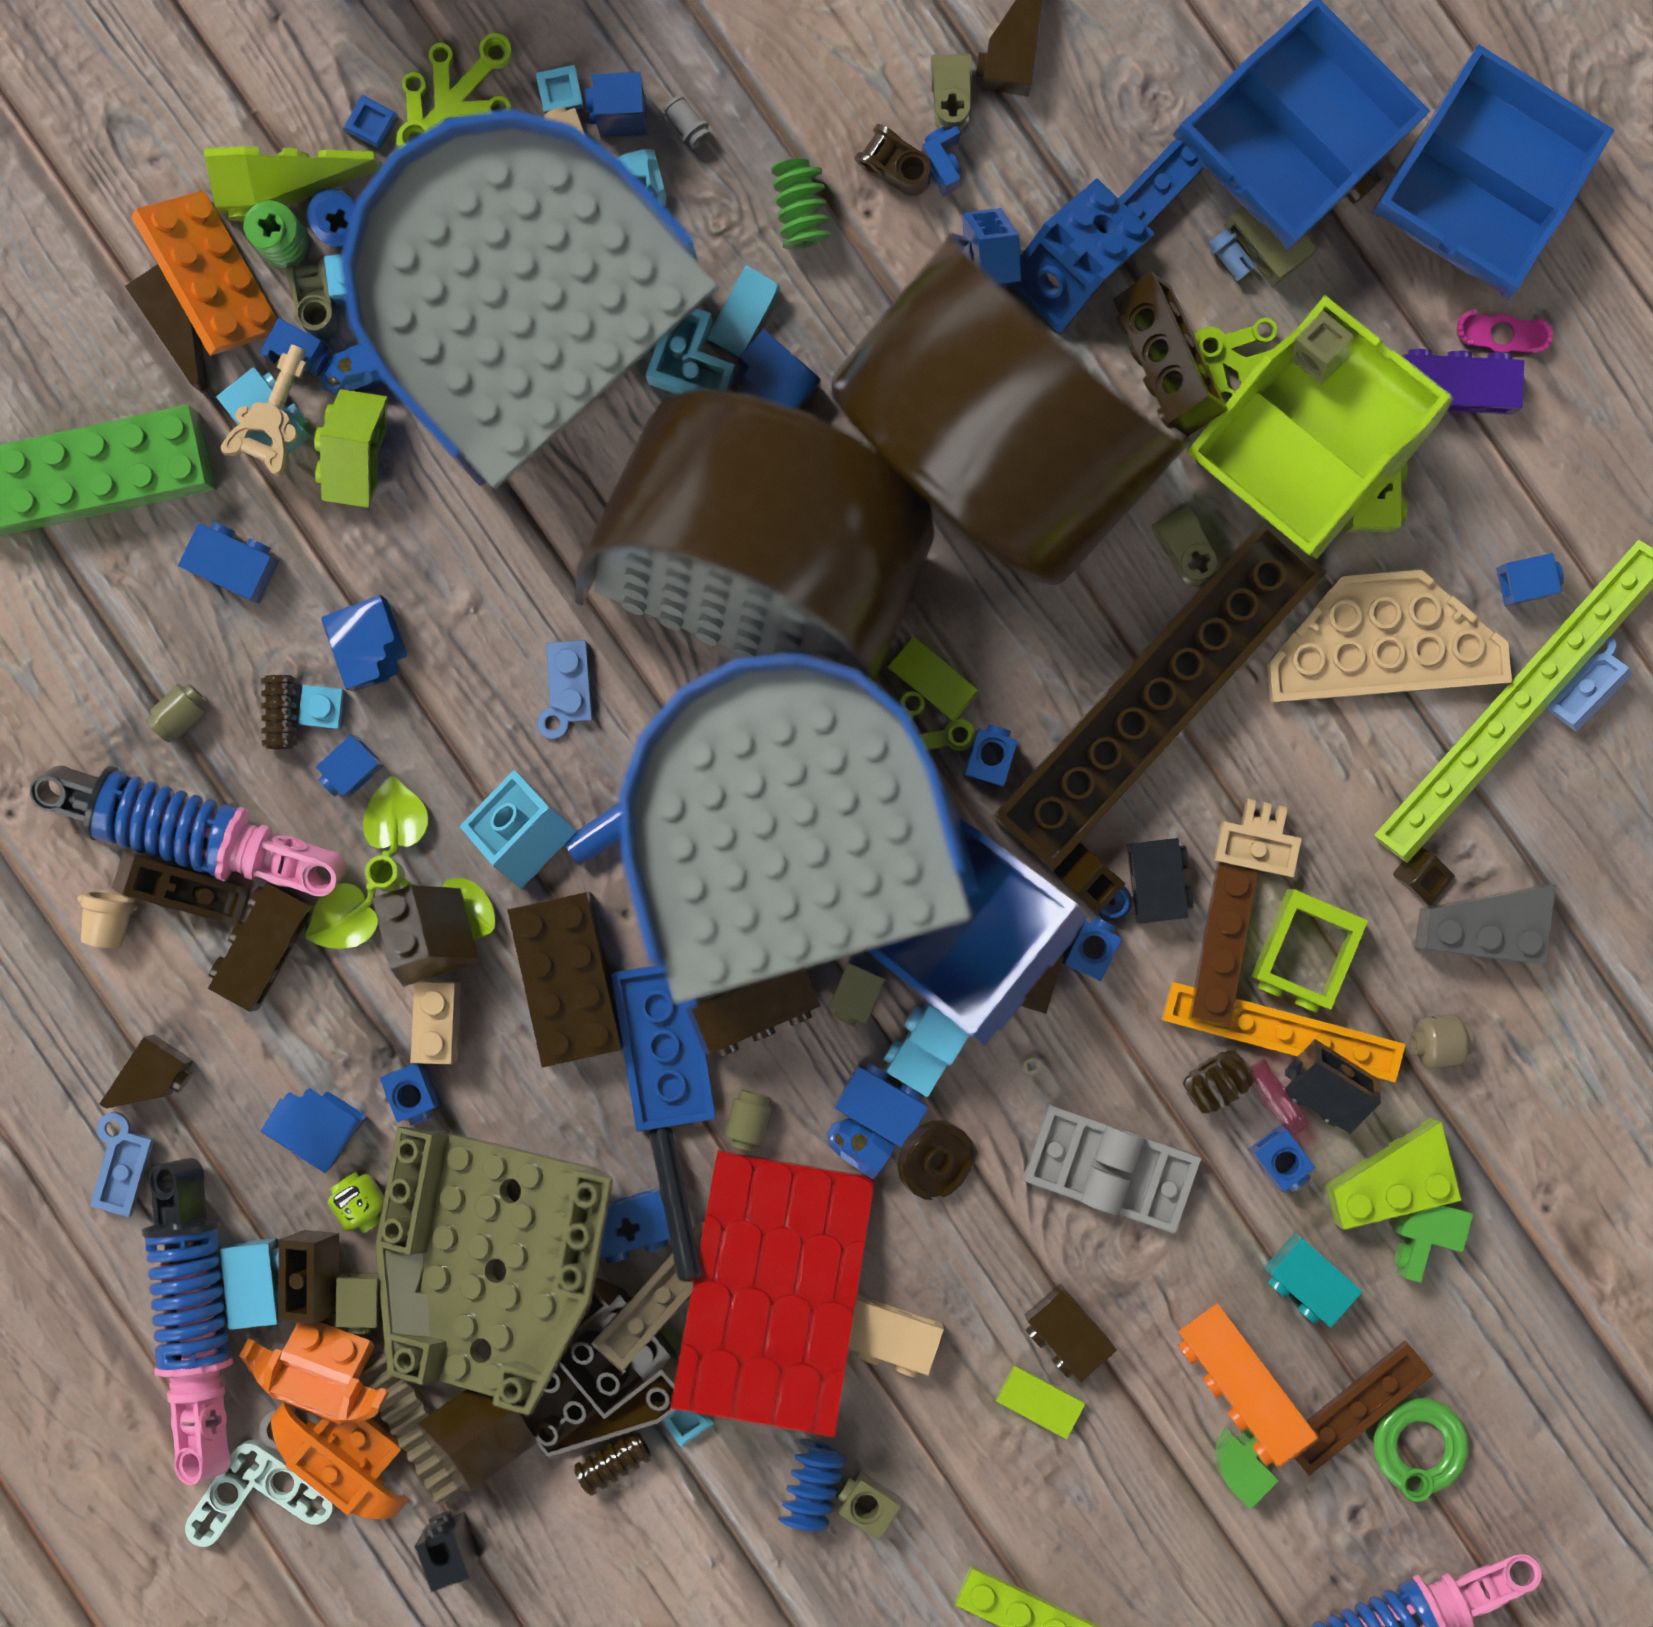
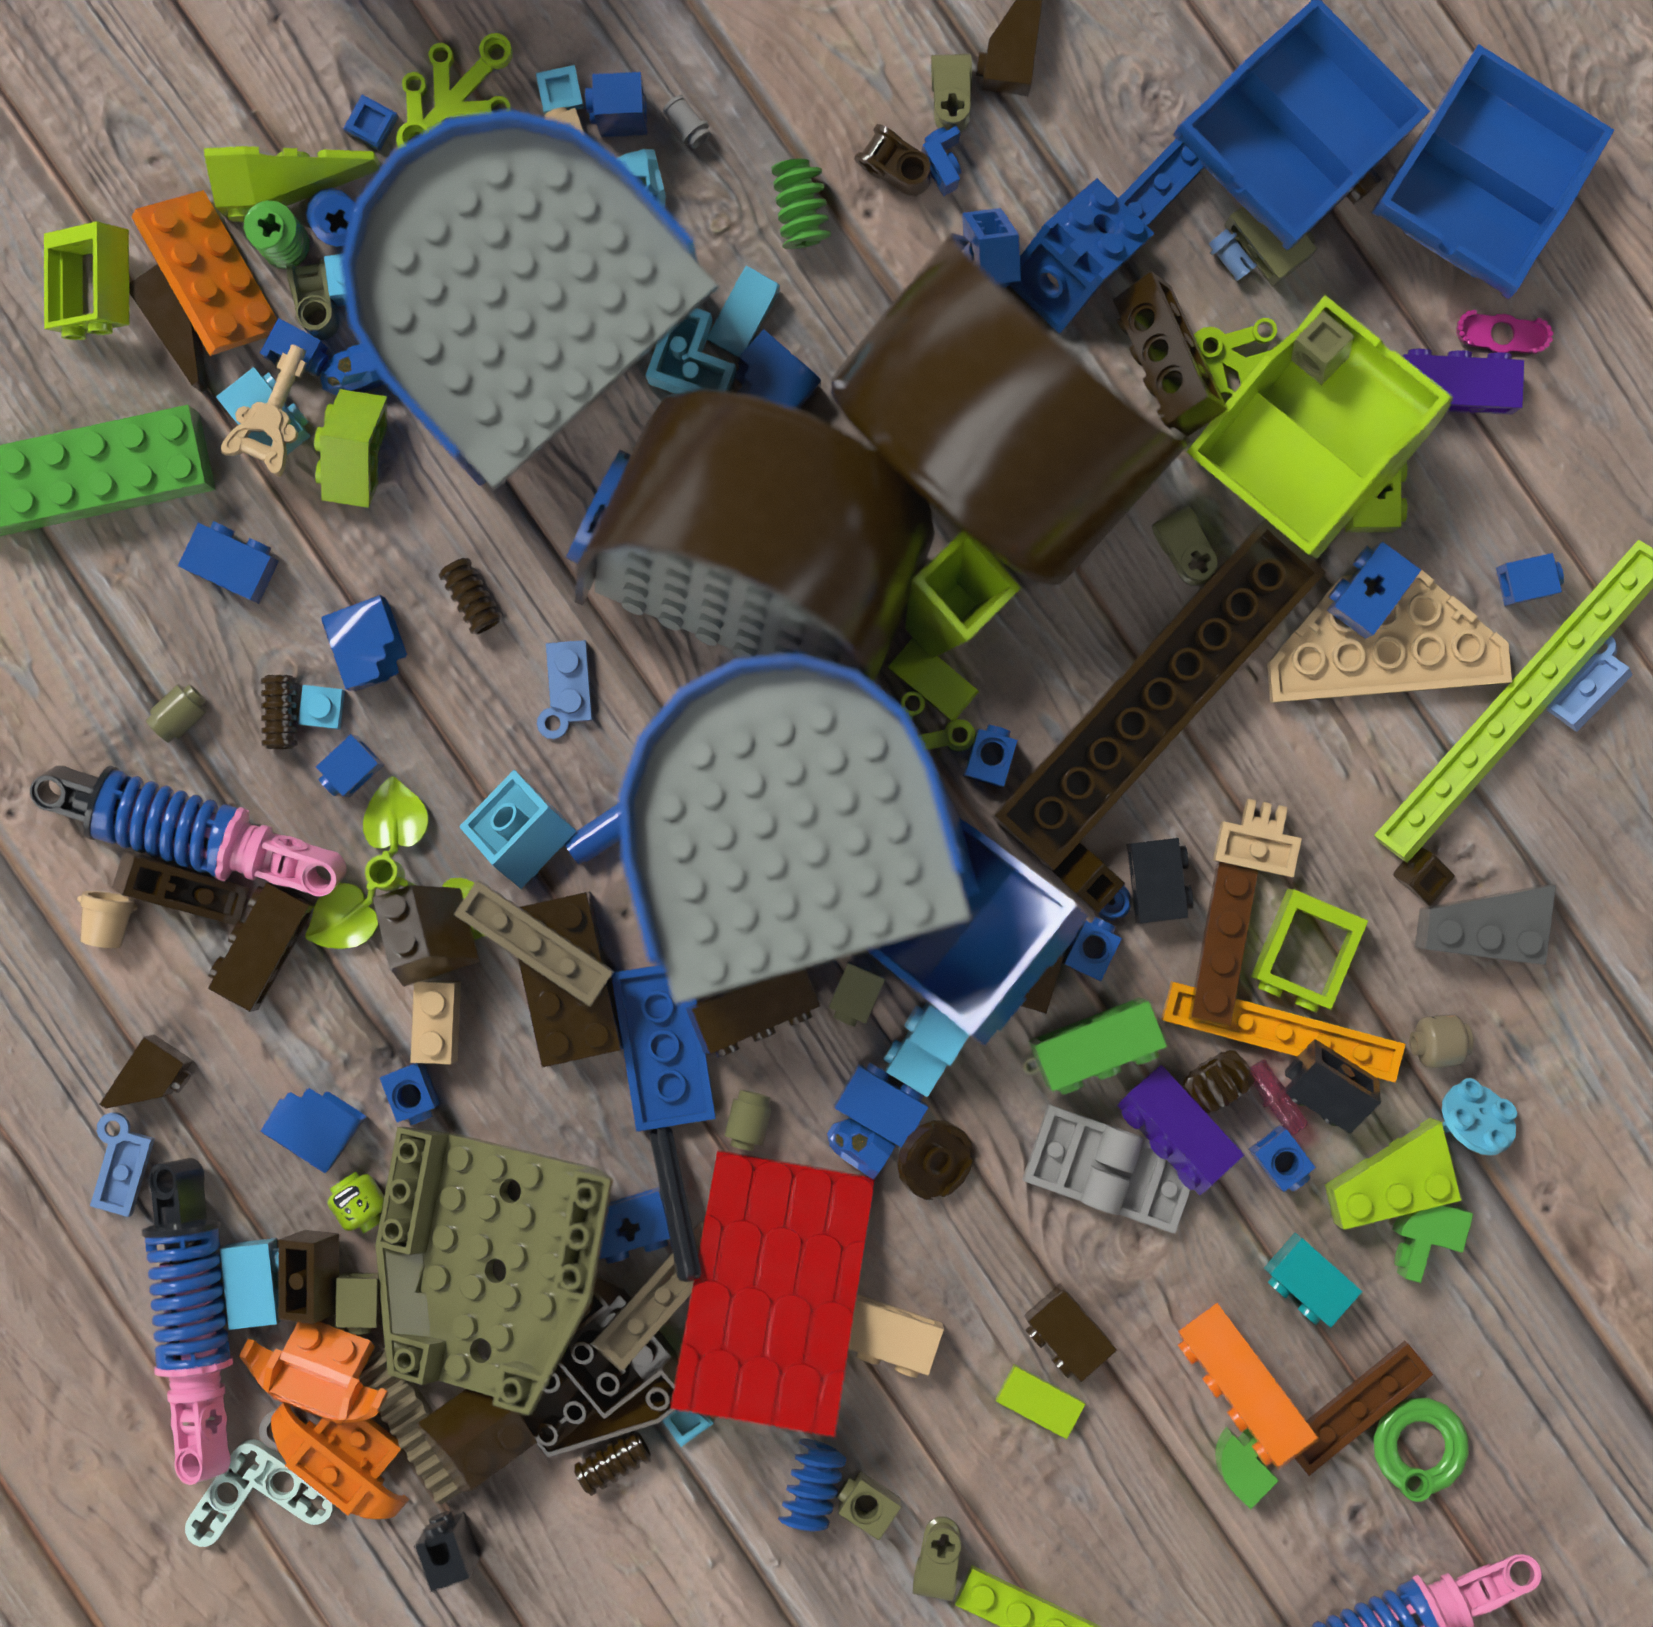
none -> lime window [44,221,130,340]
none -> dark brown piece [438,558,502,634]
none -> dark tan gear [454,880,614,1006]
none -> blue tile [566,449,630,564]
none -> lime slope [905,530,1021,658]
none -> olive piece [912,1516,961,1601]
none -> bright green brick [1028,997,1167,1095]
none -> dark purple brick [1117,1065,1244,1196]
none -> blue brick [1327,541,1421,639]
none -> medium azure plate [1442,1078,1517,1155]

